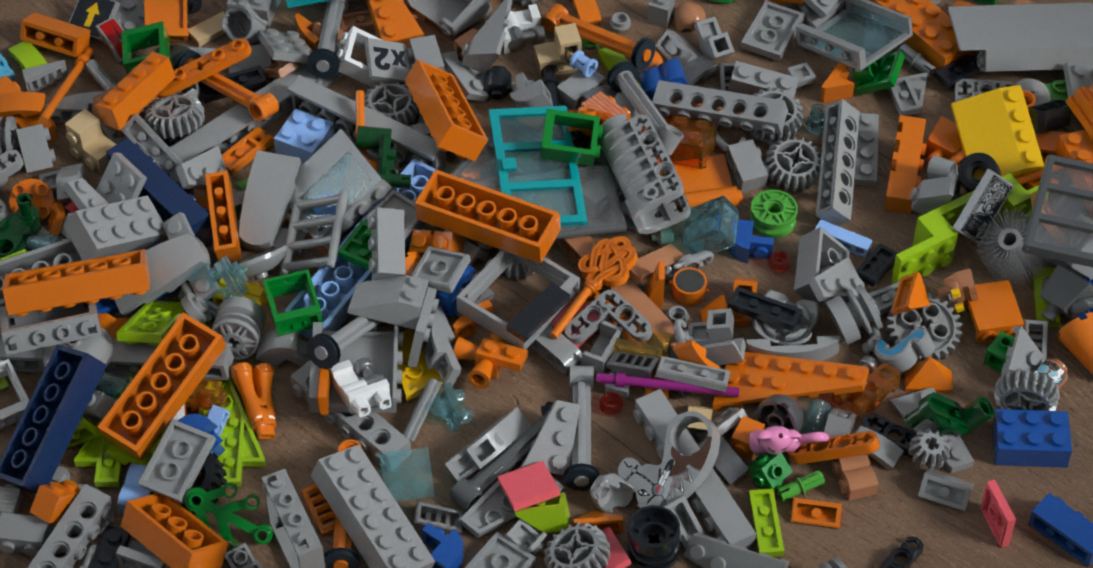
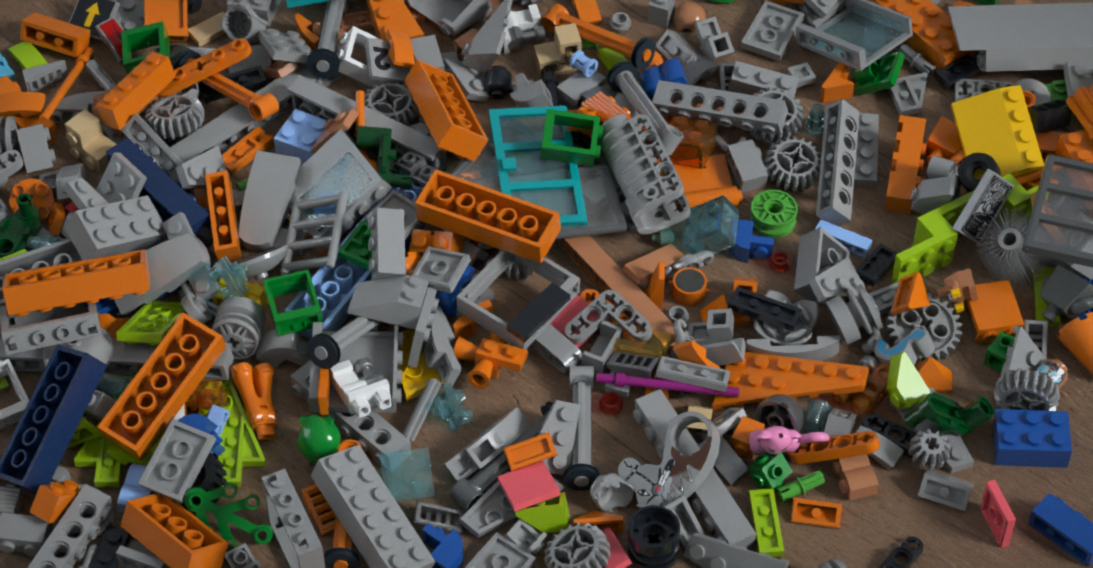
orange piece [549,236,638,339] -> none
none -> green helmet [297,414,341,467]
none -> nougat wing [310,108,359,154]
none -> orange slope [385,29,415,68]
none -> flat silver slope [394,150,443,188]
none -> orange tile [503,432,557,471]
none -> slope [886,352,930,409]

